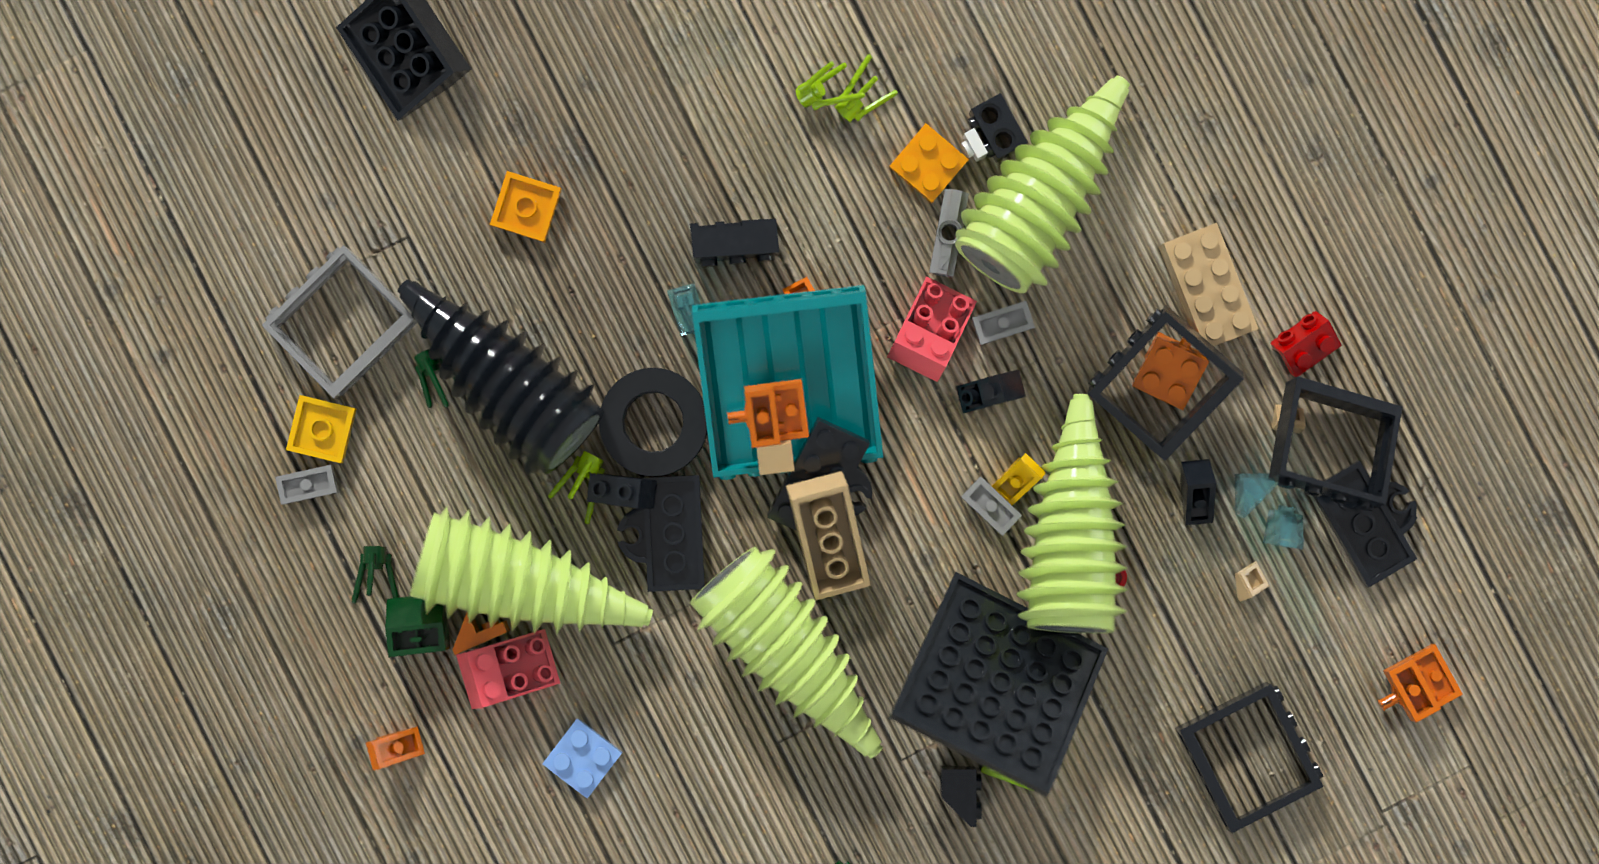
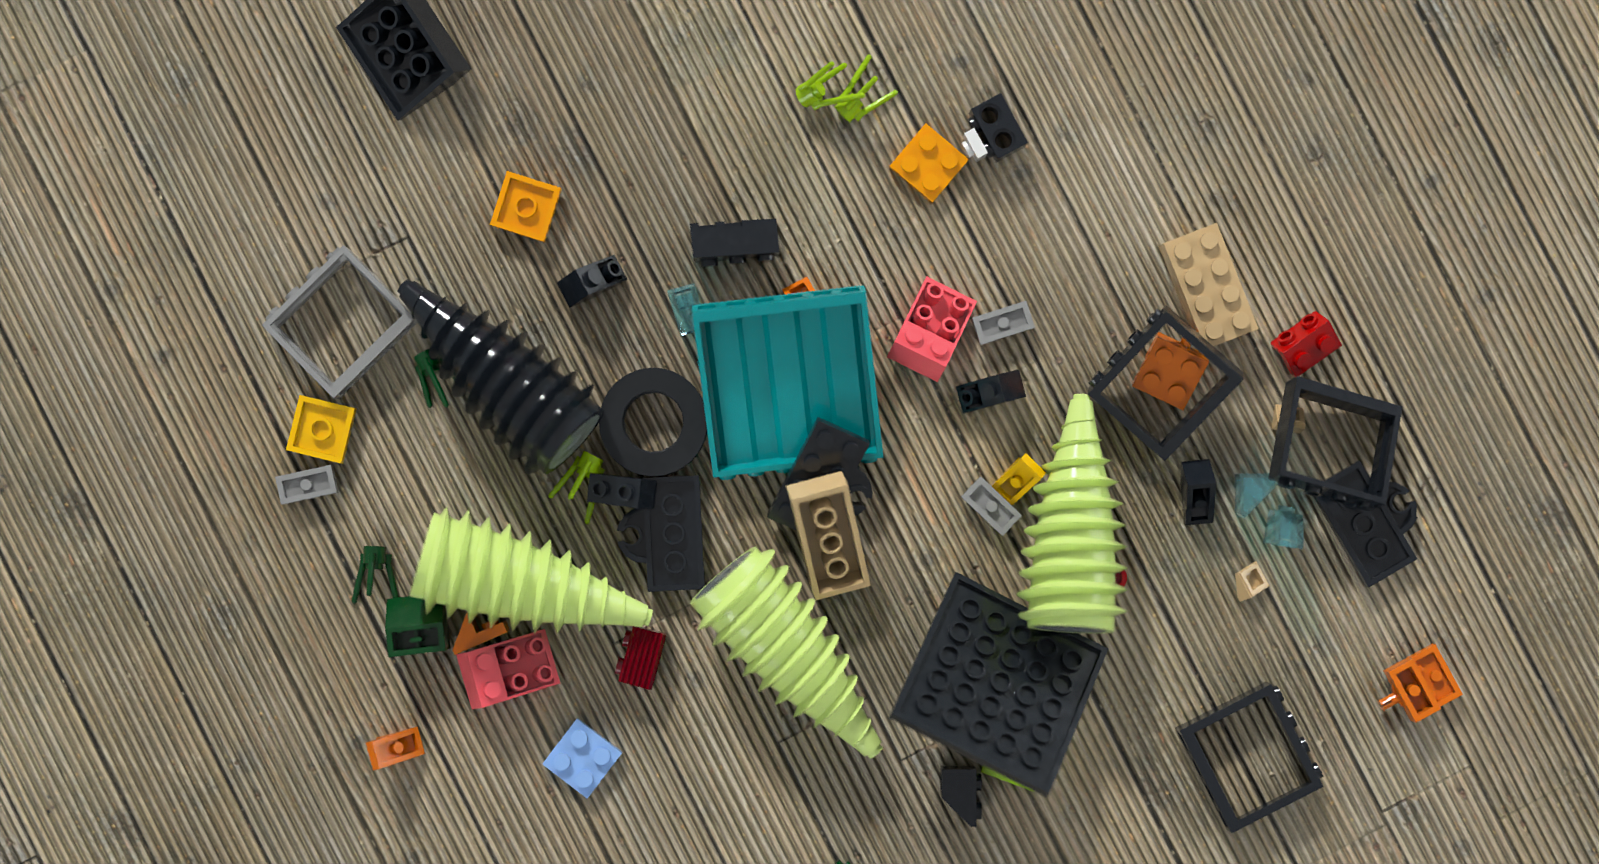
orange plate [727,379,809,448] -> none
tan panel [757,440,794,475] -> none
light grey piece [929,189,969,278] -> none
yellowish green cone [955,76,1130,293] -> none
none -> black slope [557,255,628,308]
none -> dark red brick [615,626,667,690]

